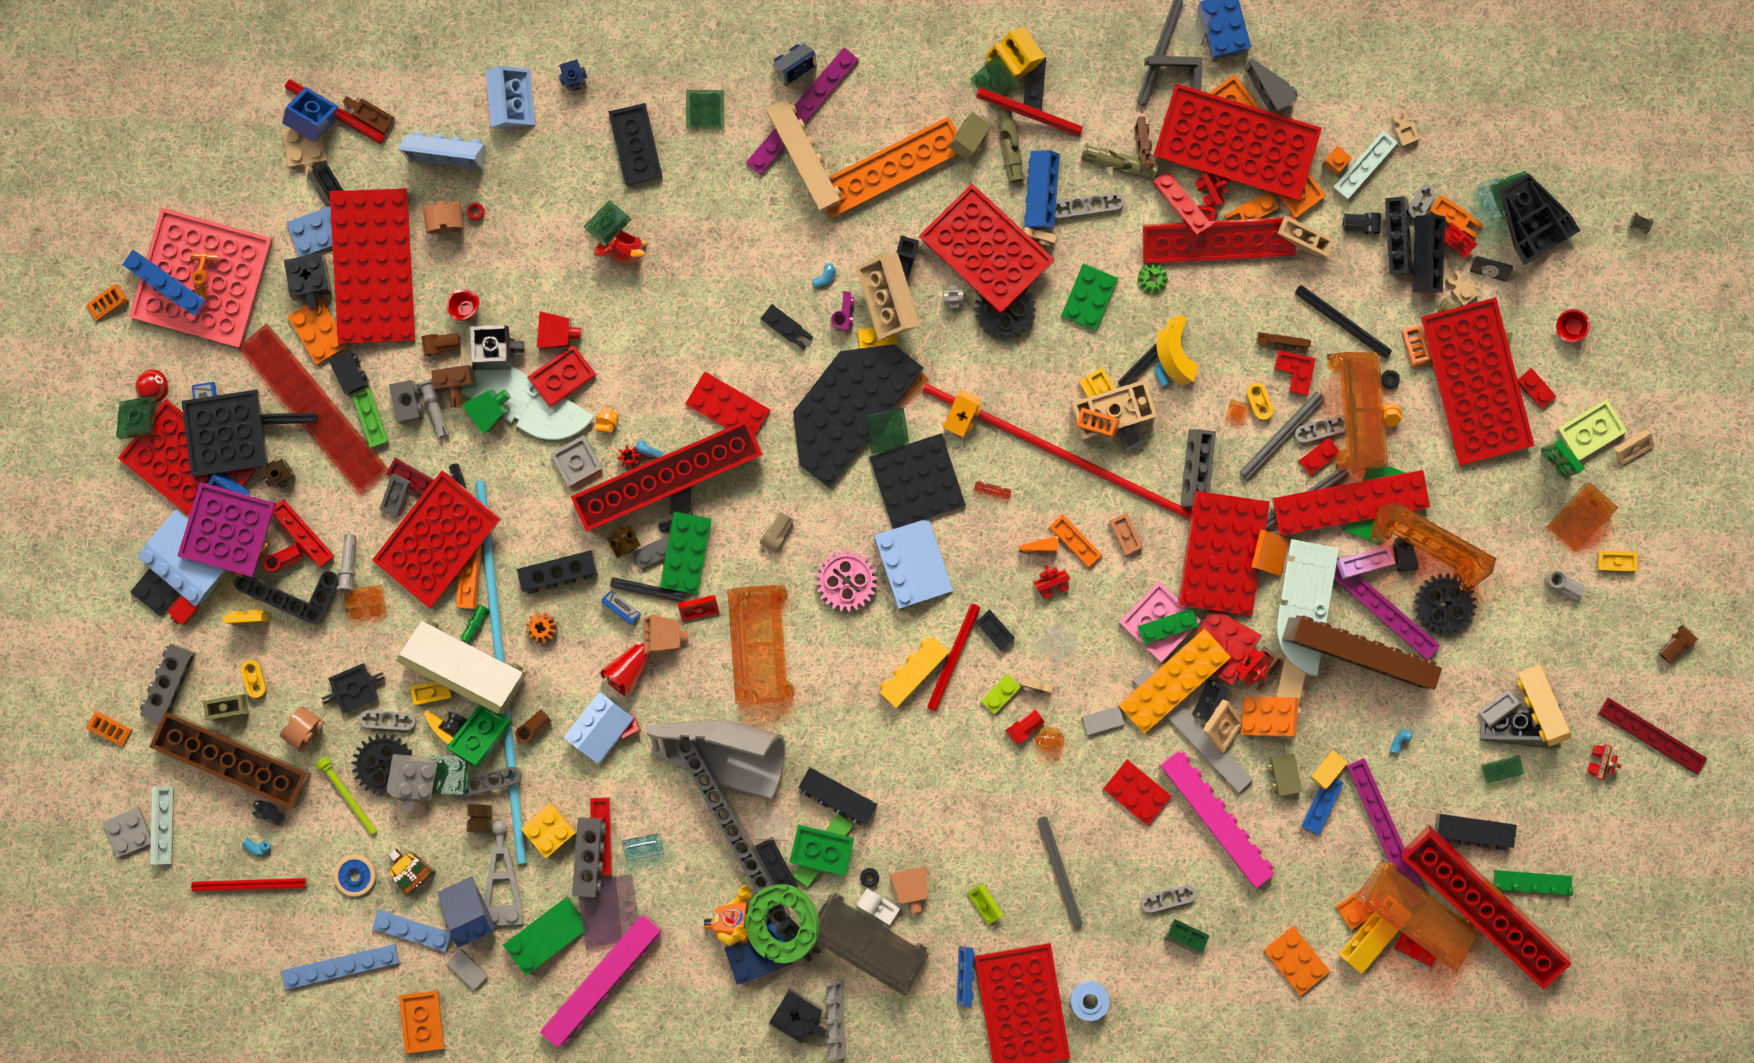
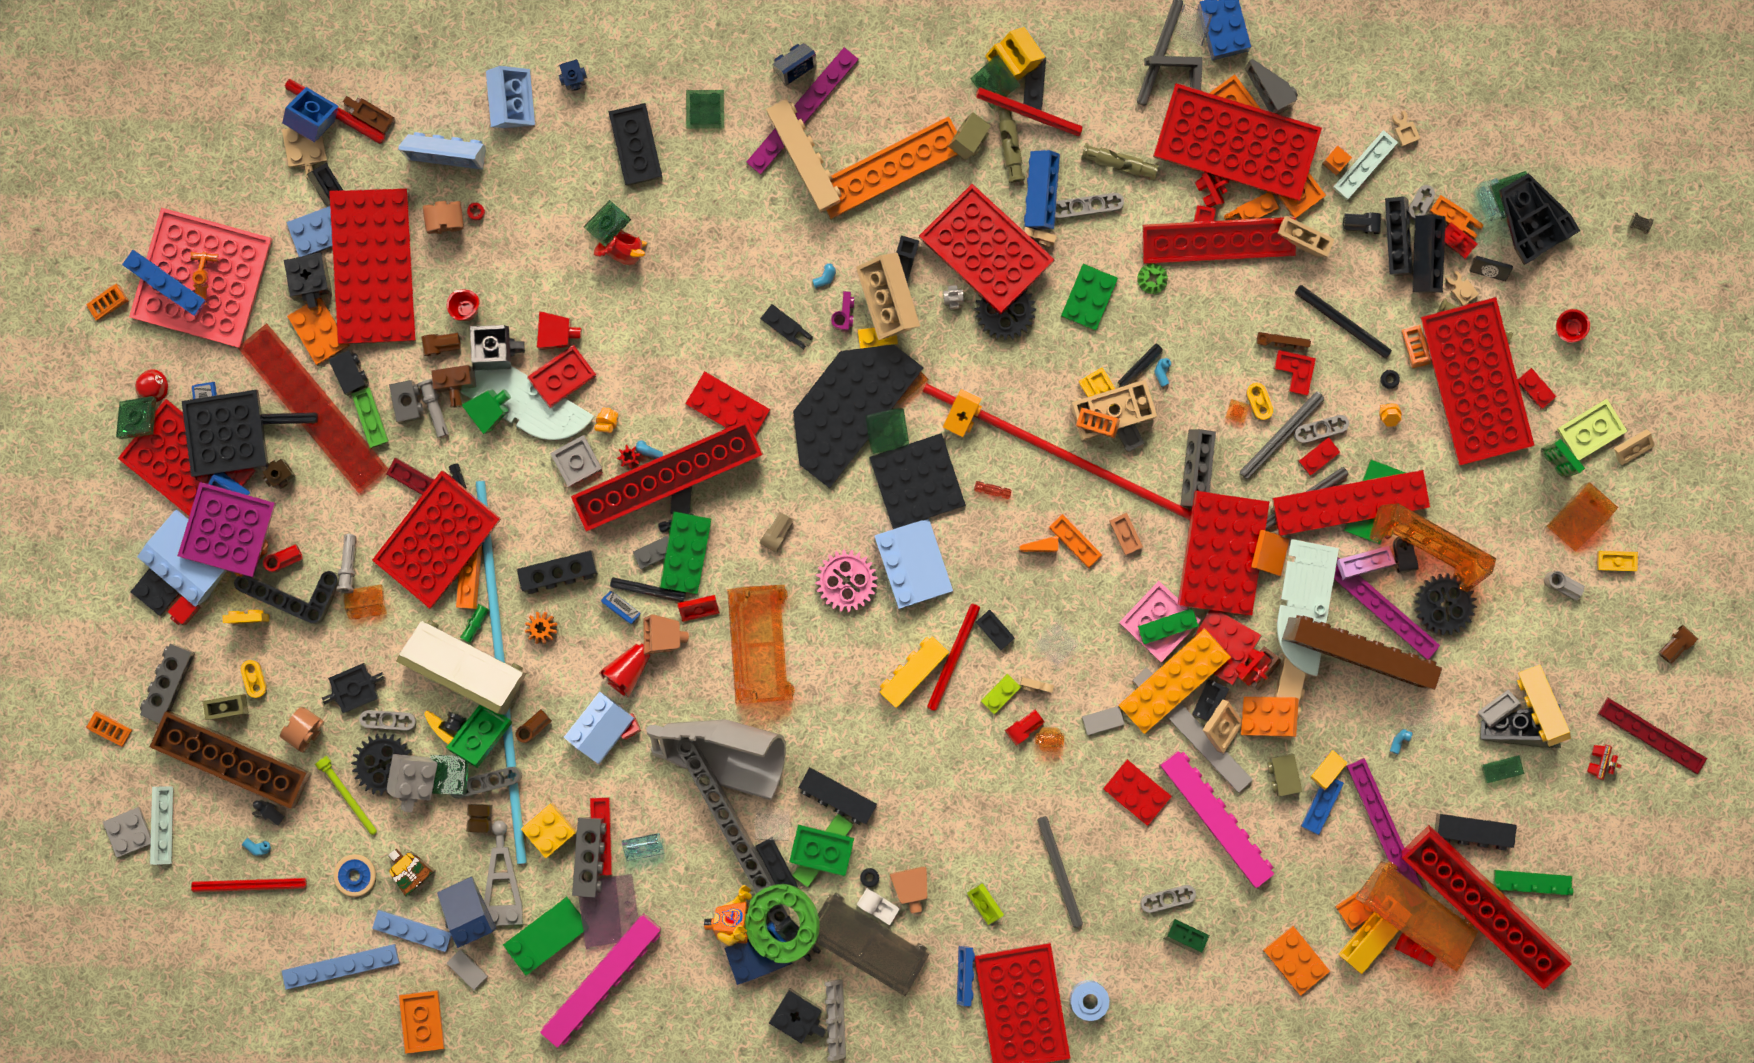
red plate [272,499,334,569] -> none
dark grey plate [379,474,411,517] -> none
yellow plate [410,682,453,705] -> none
dark brown brick [606,526,641,559] -> none
red hips [1033,565,1070,599] -> none
reddish brown hinge [1134,116,1155,169] -> none
plate [1153,172,1212,238] -> none
yellow arch [1157,314,1199,386] -> none
clear orange windscreen [1327,352,1388,471] -> none

